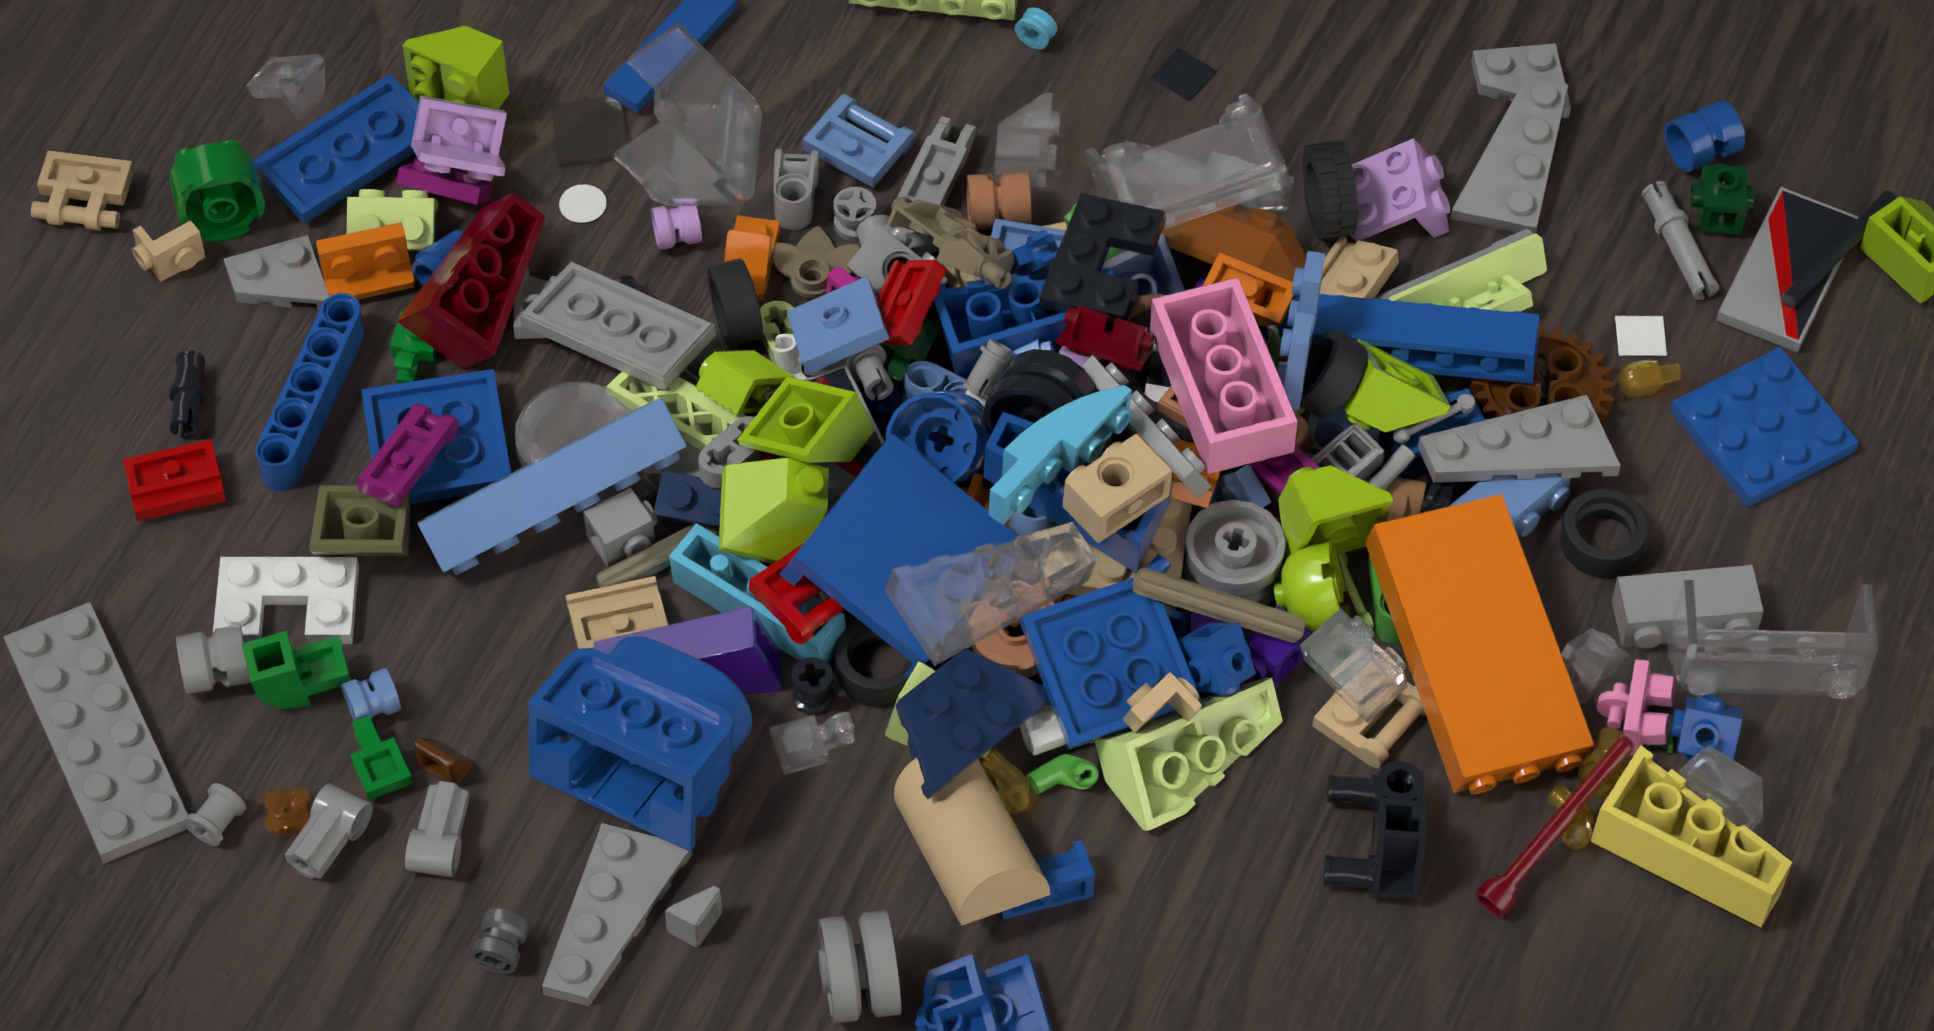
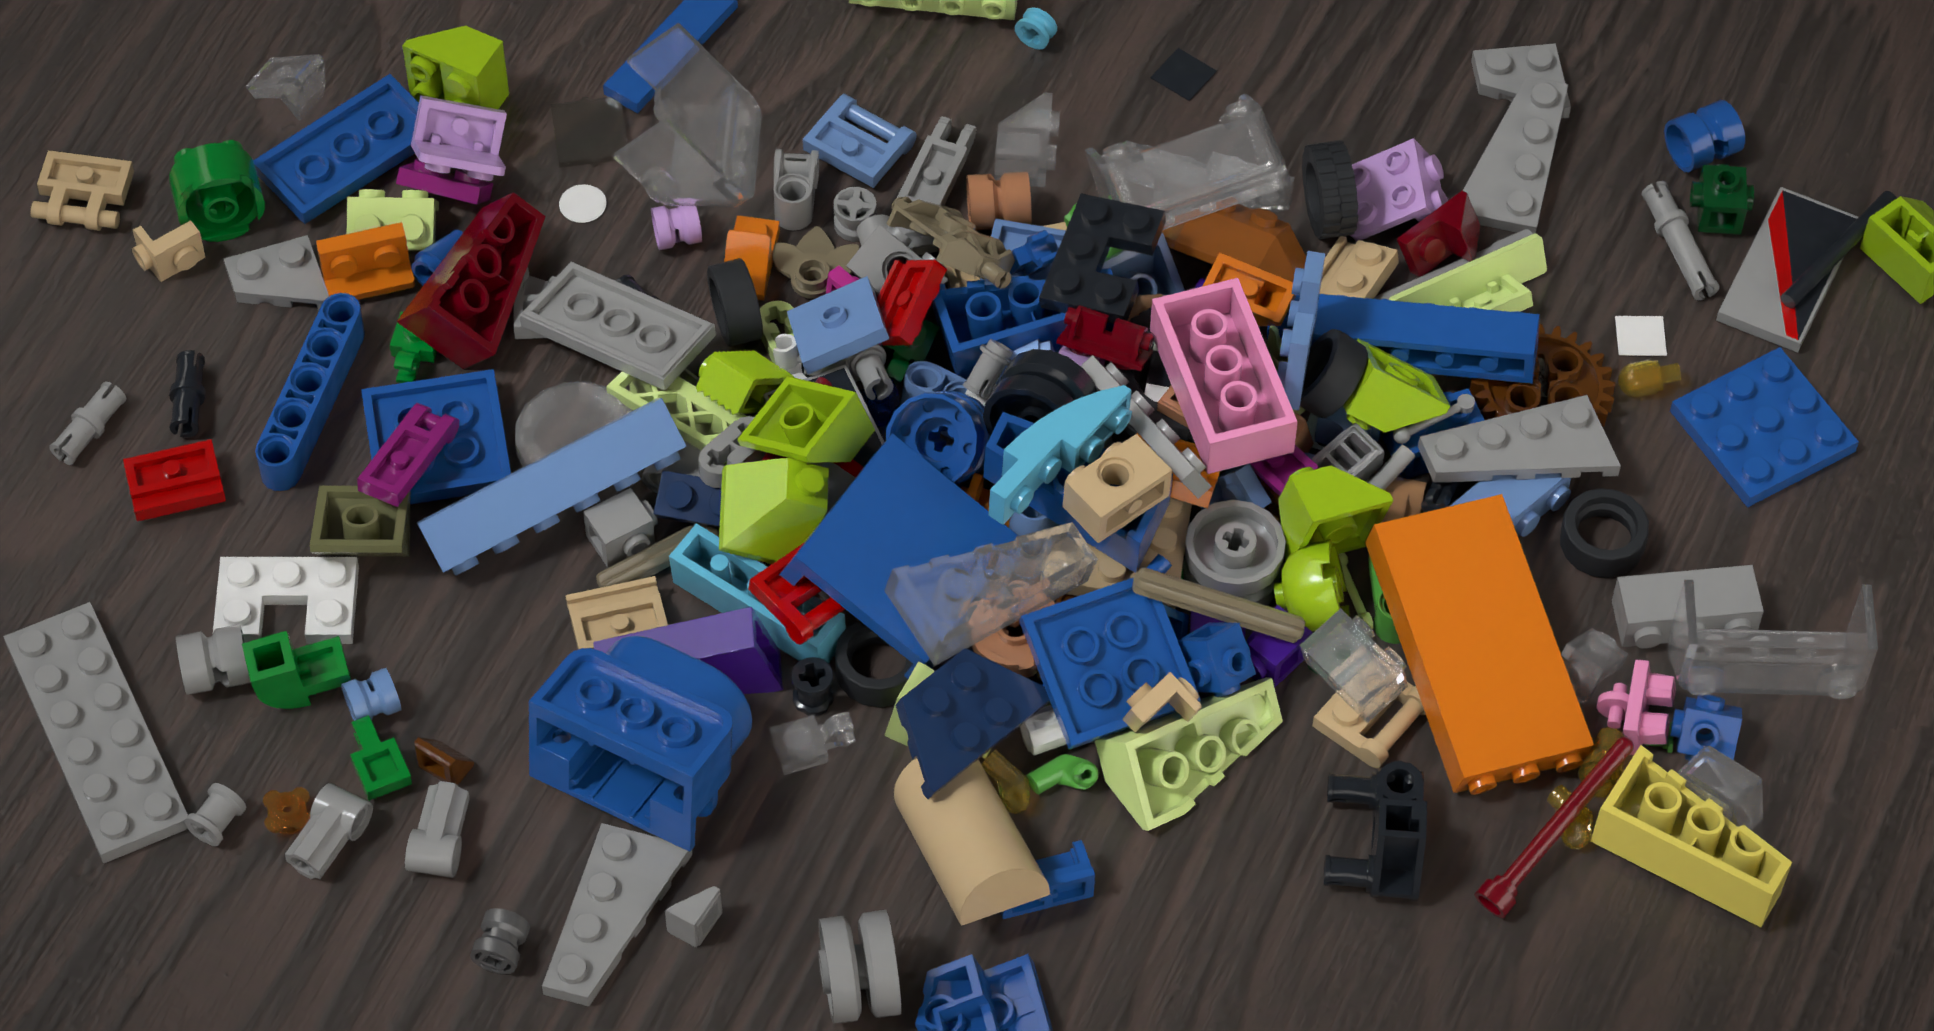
none -> light grey pin [49,381,127,465]
none -> dark red slope [1397,190,1481,277]

